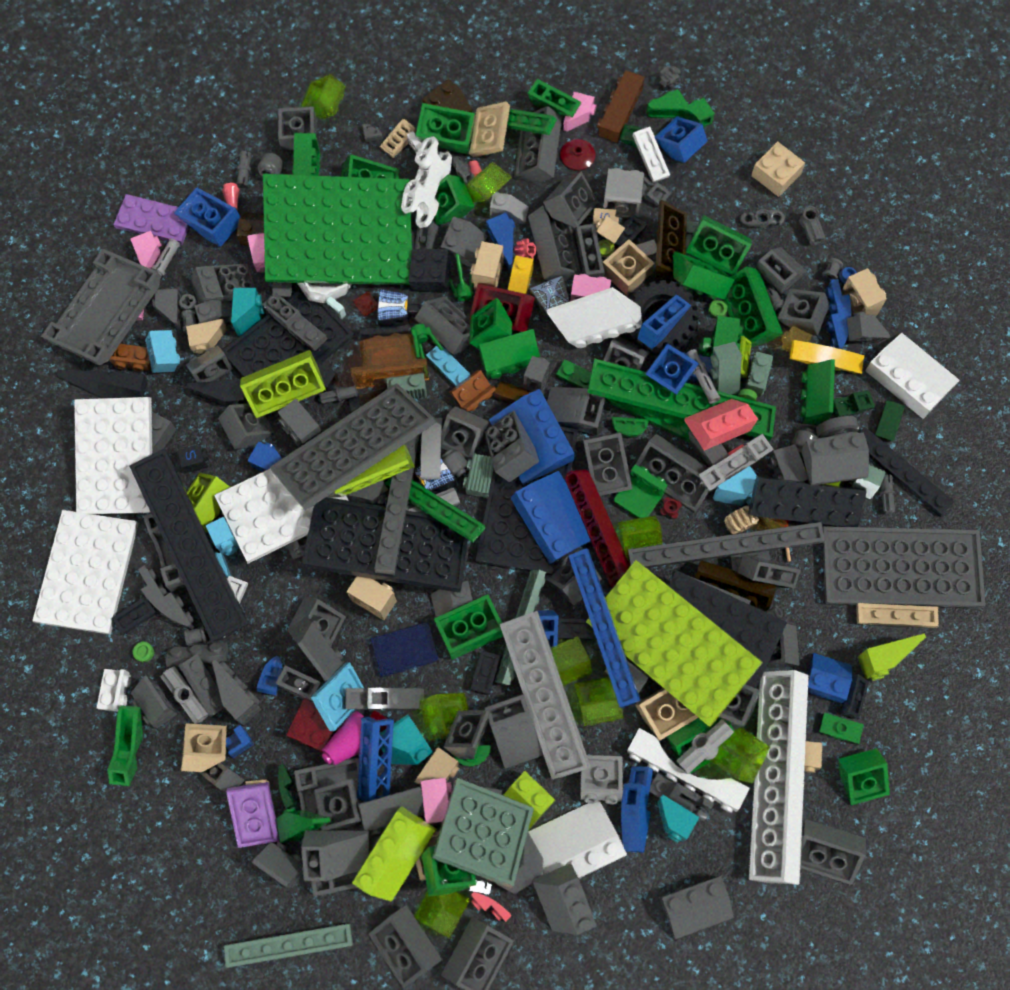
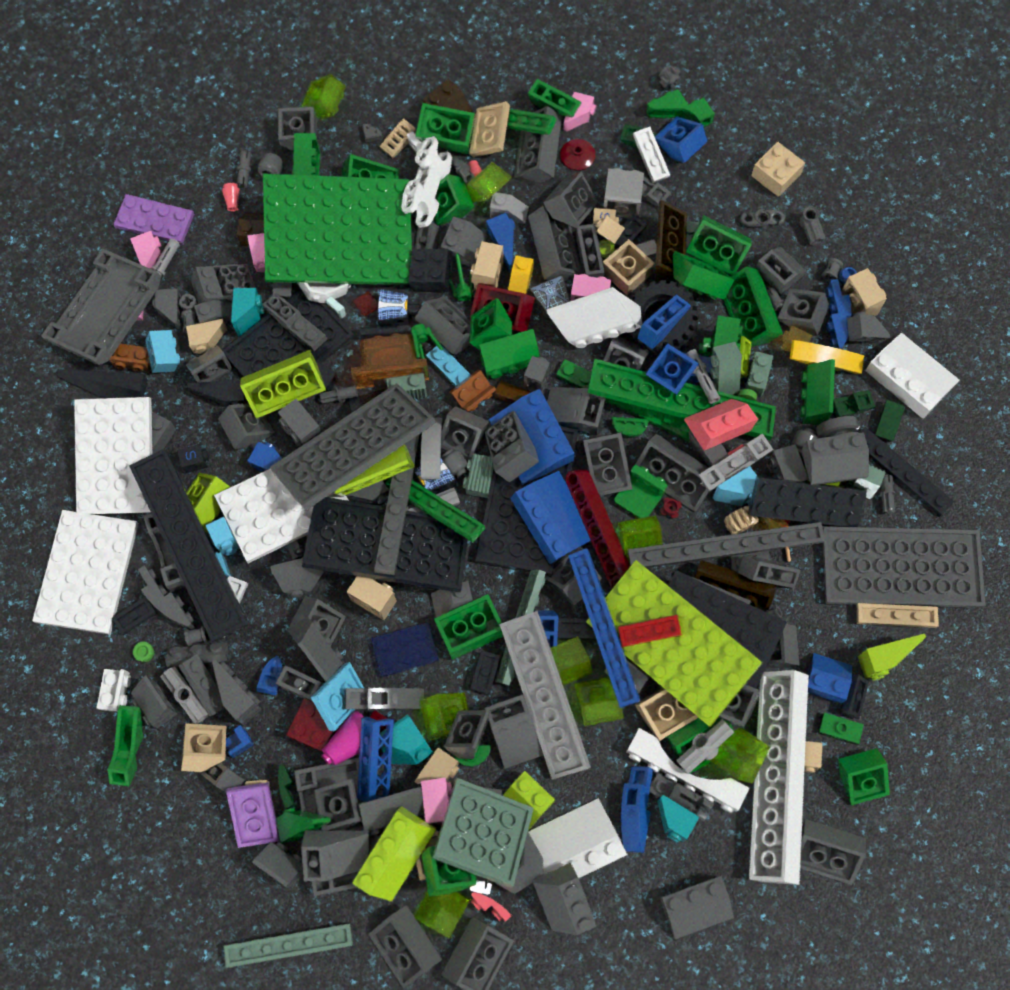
blue slope [174,187,241,247] -> none
coral gear [514,238,536,259] -> none
light grey plate [581,755,623,804] -> none
reddish brown brick [597,70,645,143] -> none
bright green tile [708,300,727,319] -> none
none -> dark grey slope [270,558,324,597]
none -> red tile [618,615,682,648]

